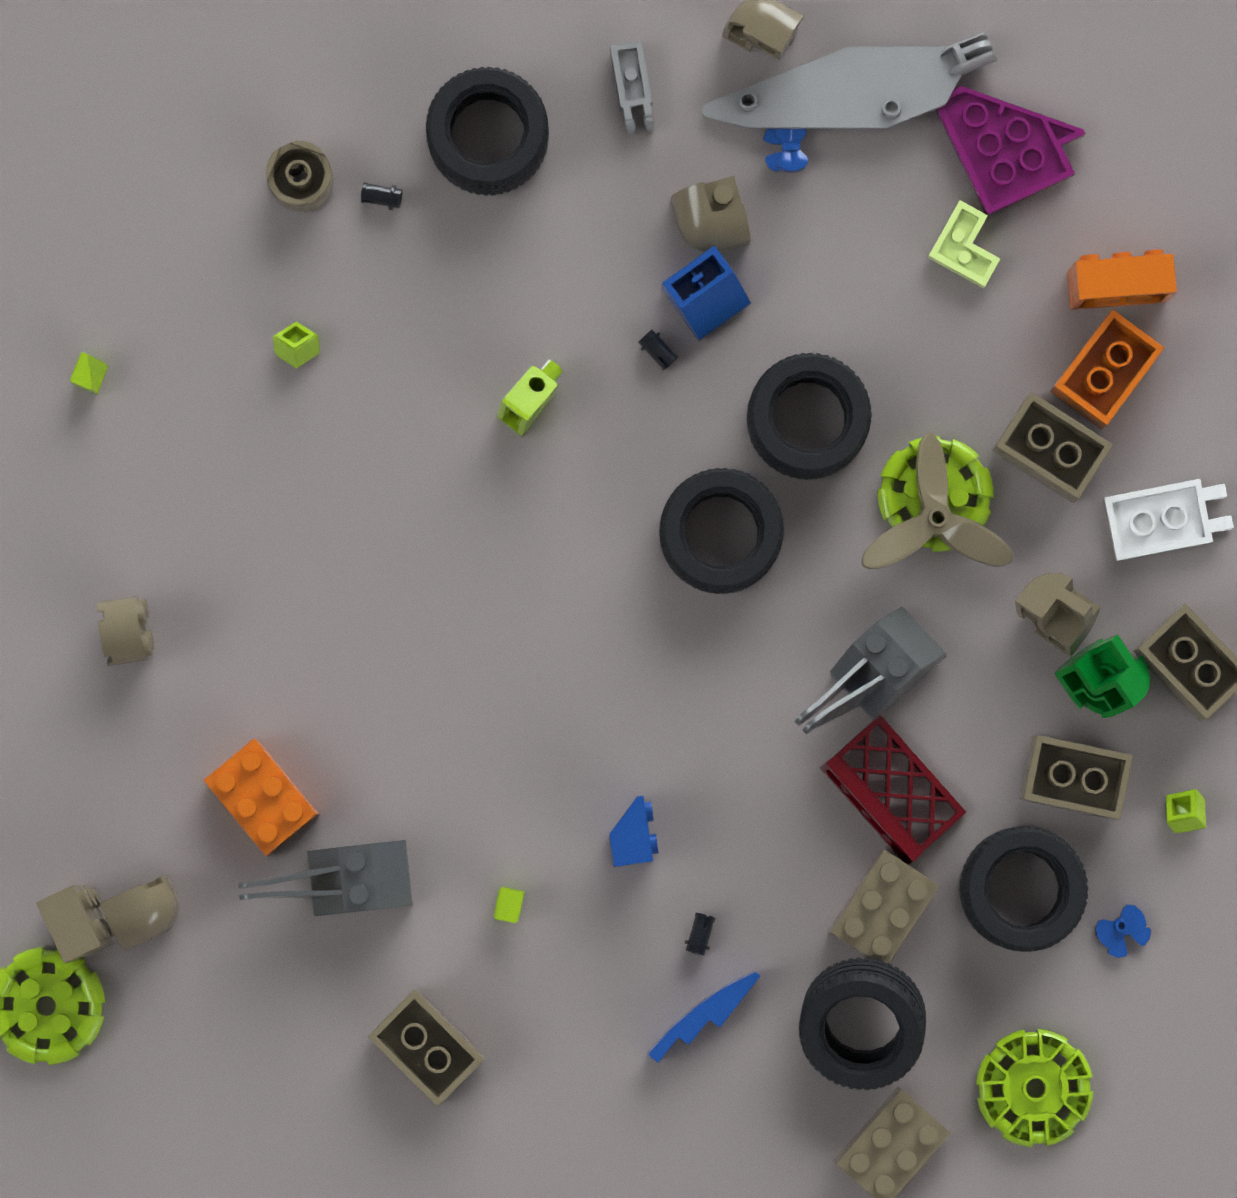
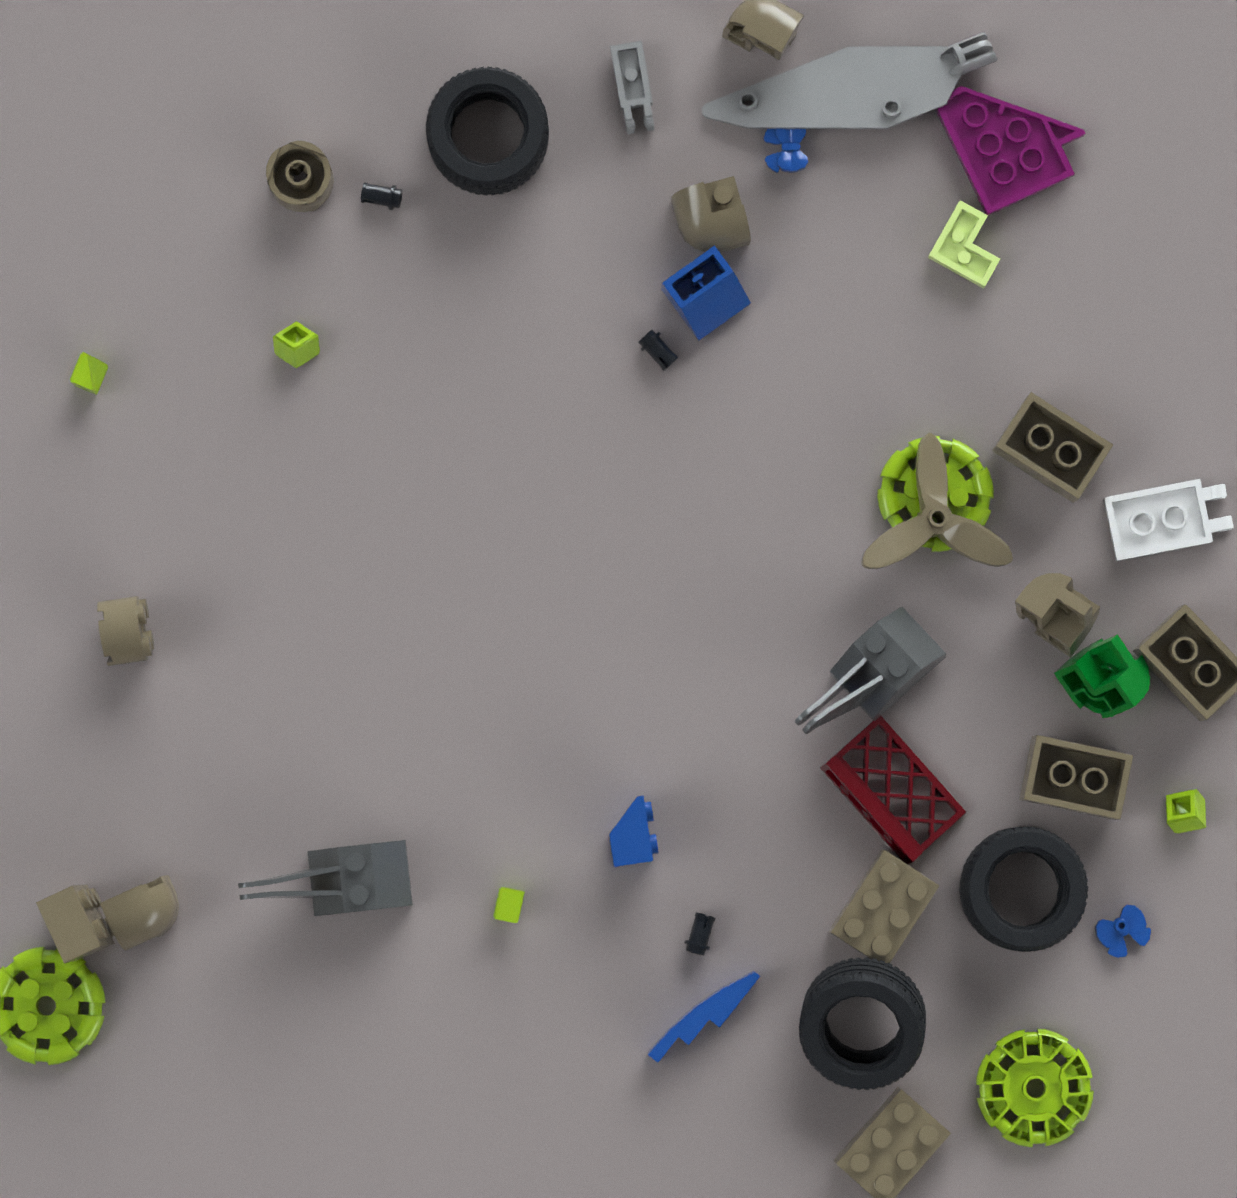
orange brick [203,738,320,856] -> none
dark tan brick [368,988,486,1107] -> none
lime torso [497,360,563,437] -> none
black tyre [659,468,784,594] -> none
black tyre [747,353,872,480] -> none
orange brick [1050,309,1165,430] -> none
orange brick [1067,249,1177,310] -> none

